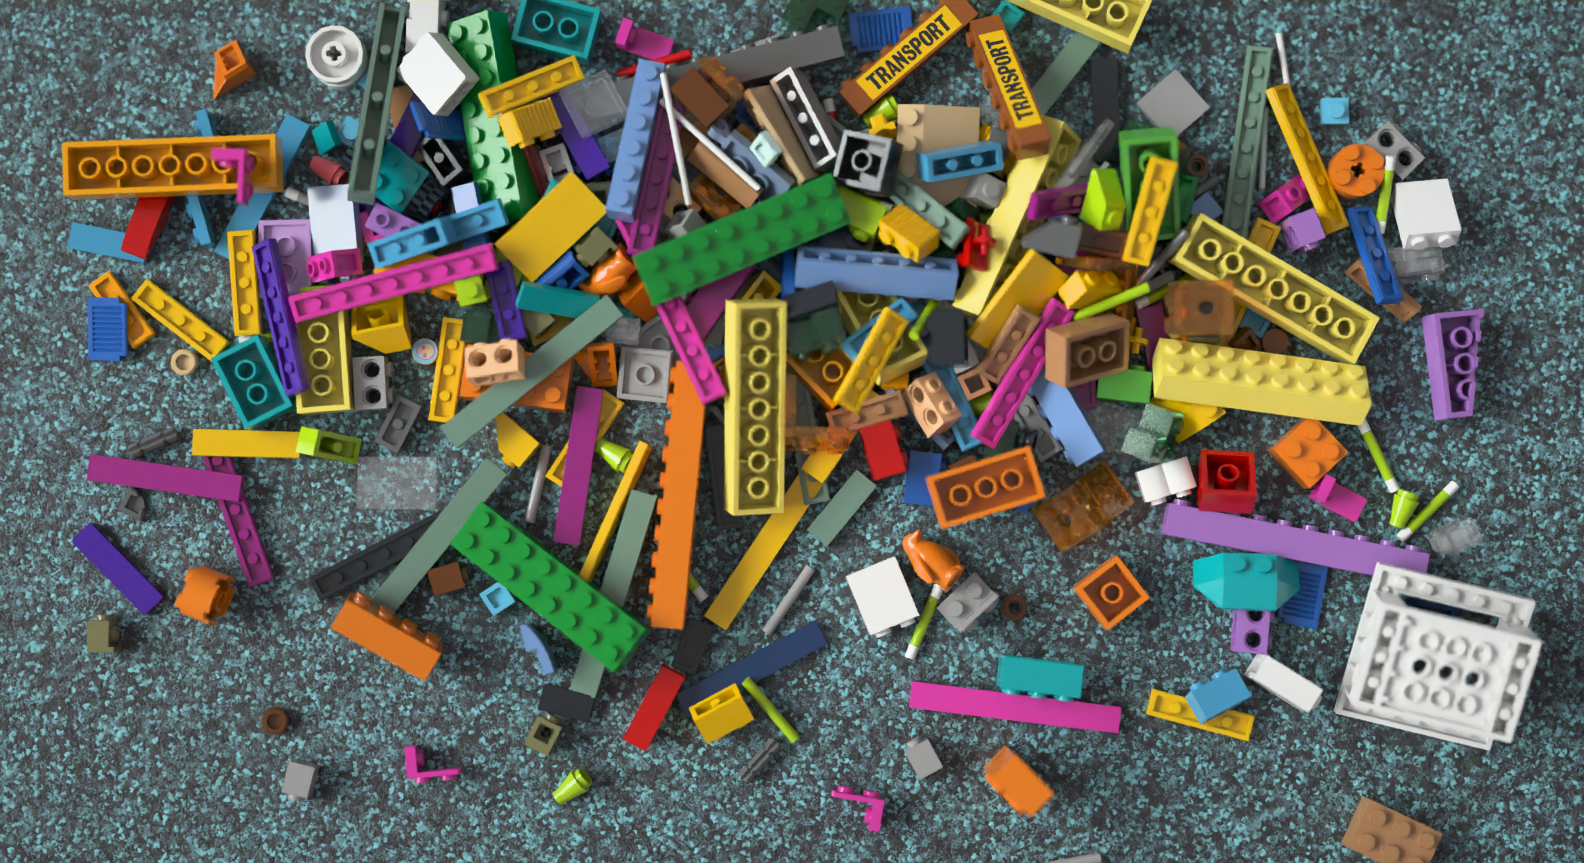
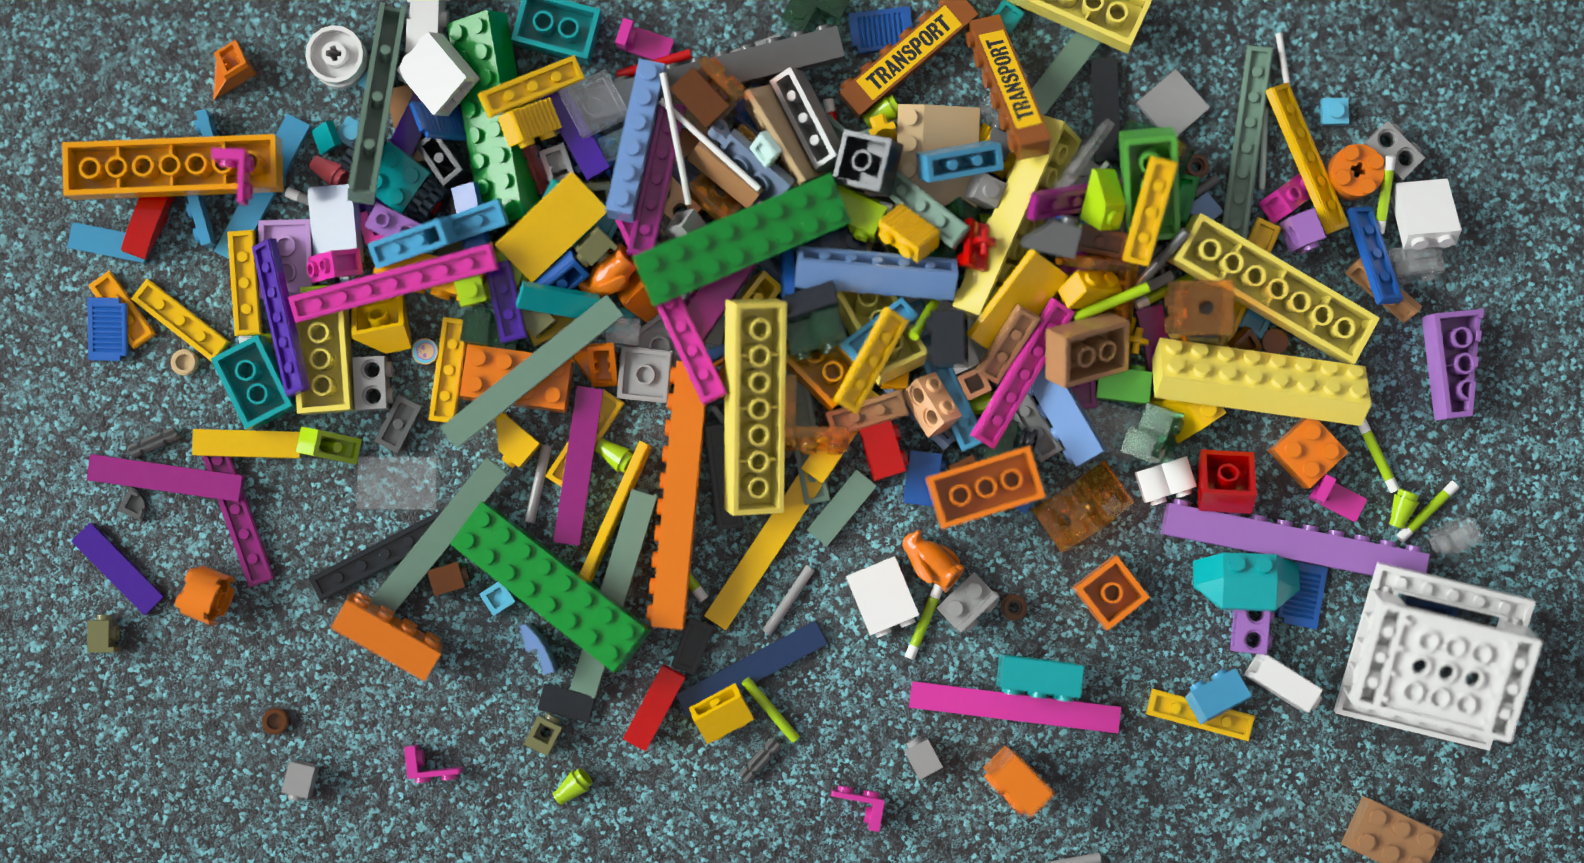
light nougat brick [465,339,526,387] -> none

